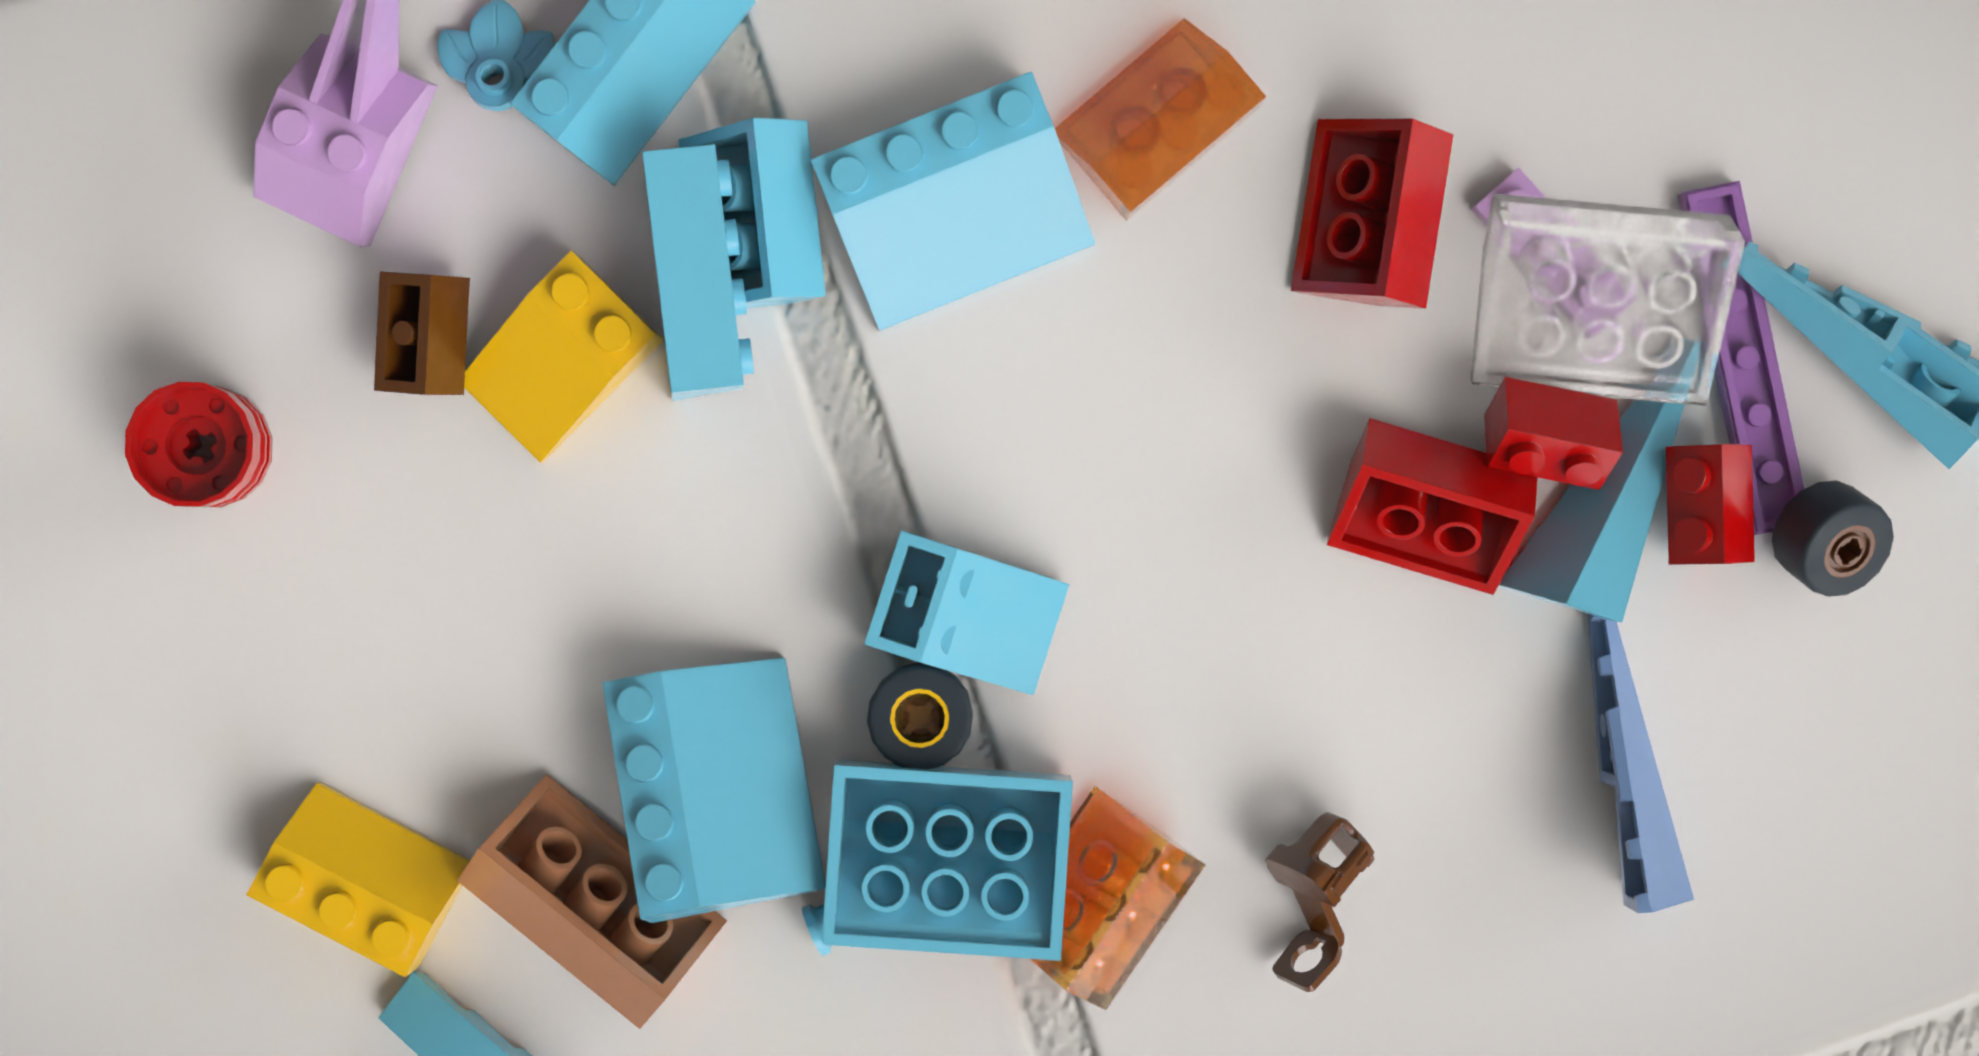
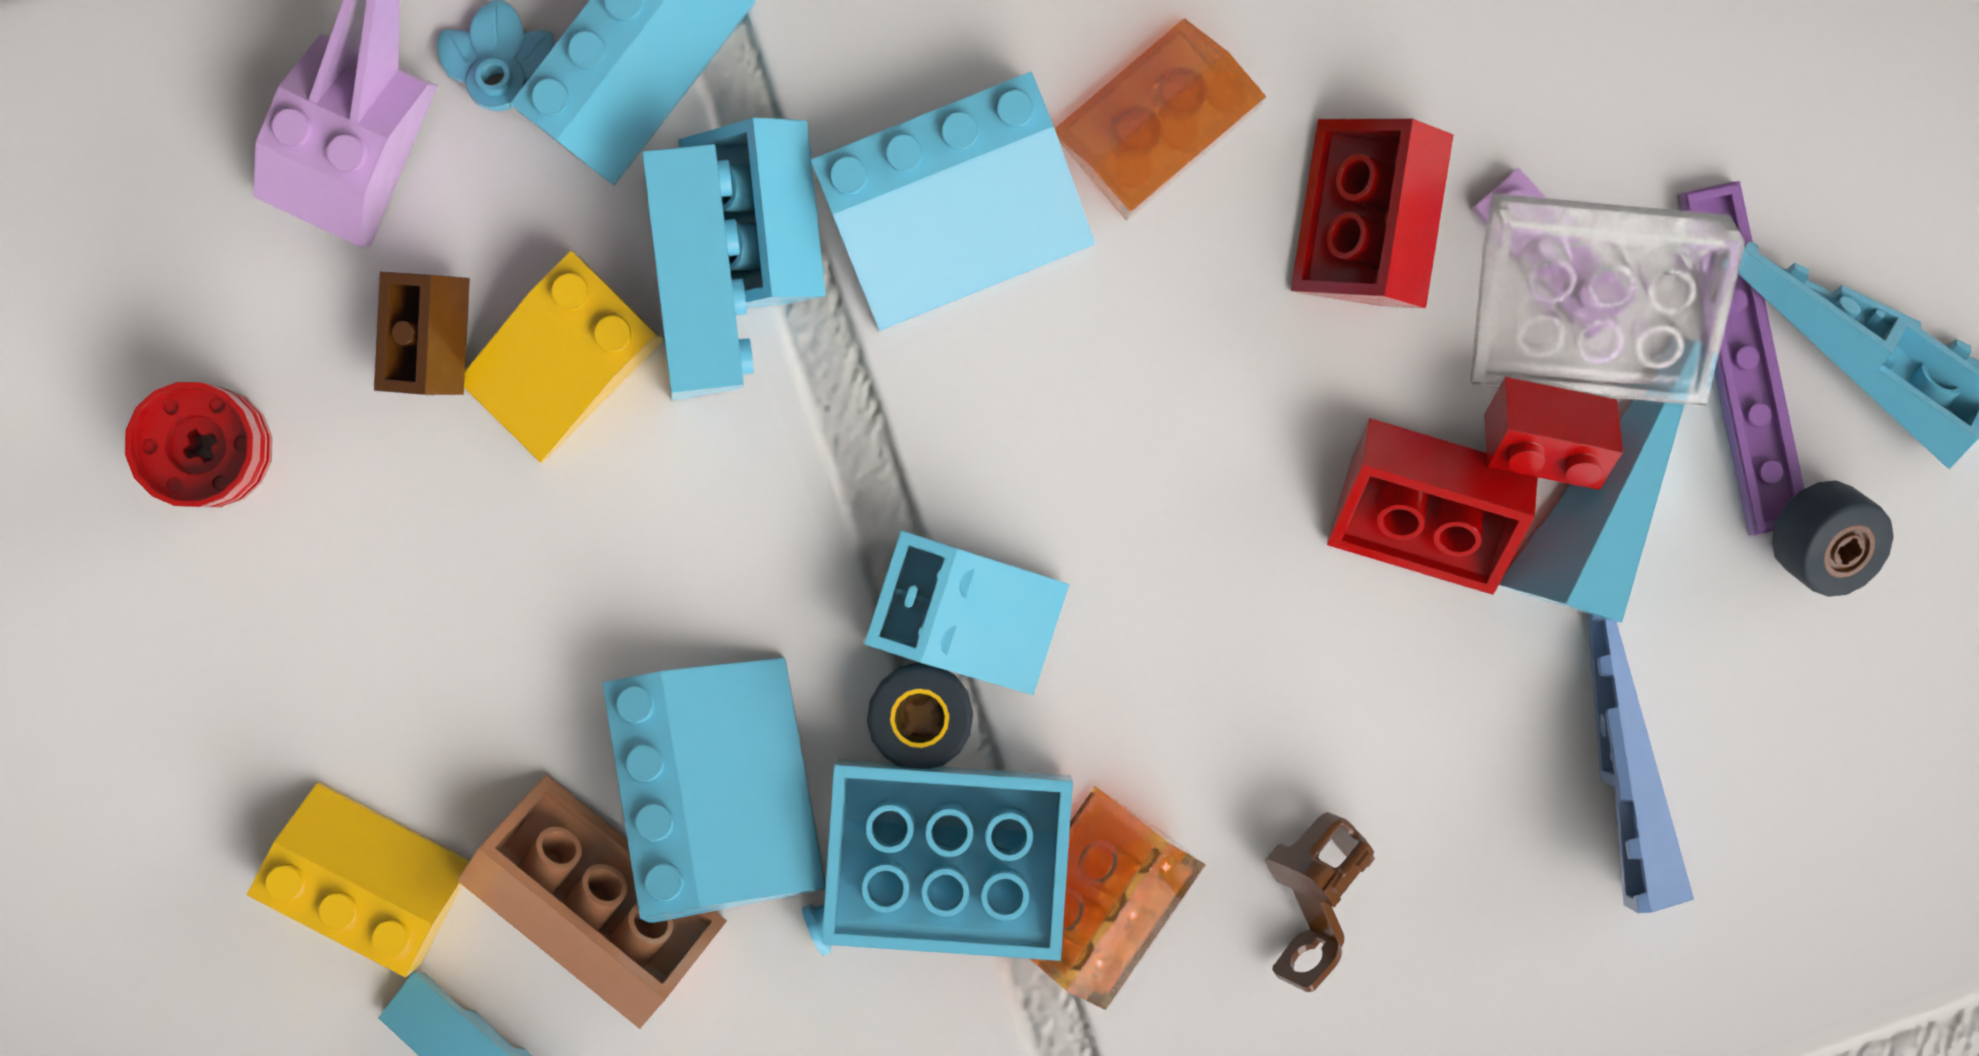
red brick [1666,444,1755,565] -> none

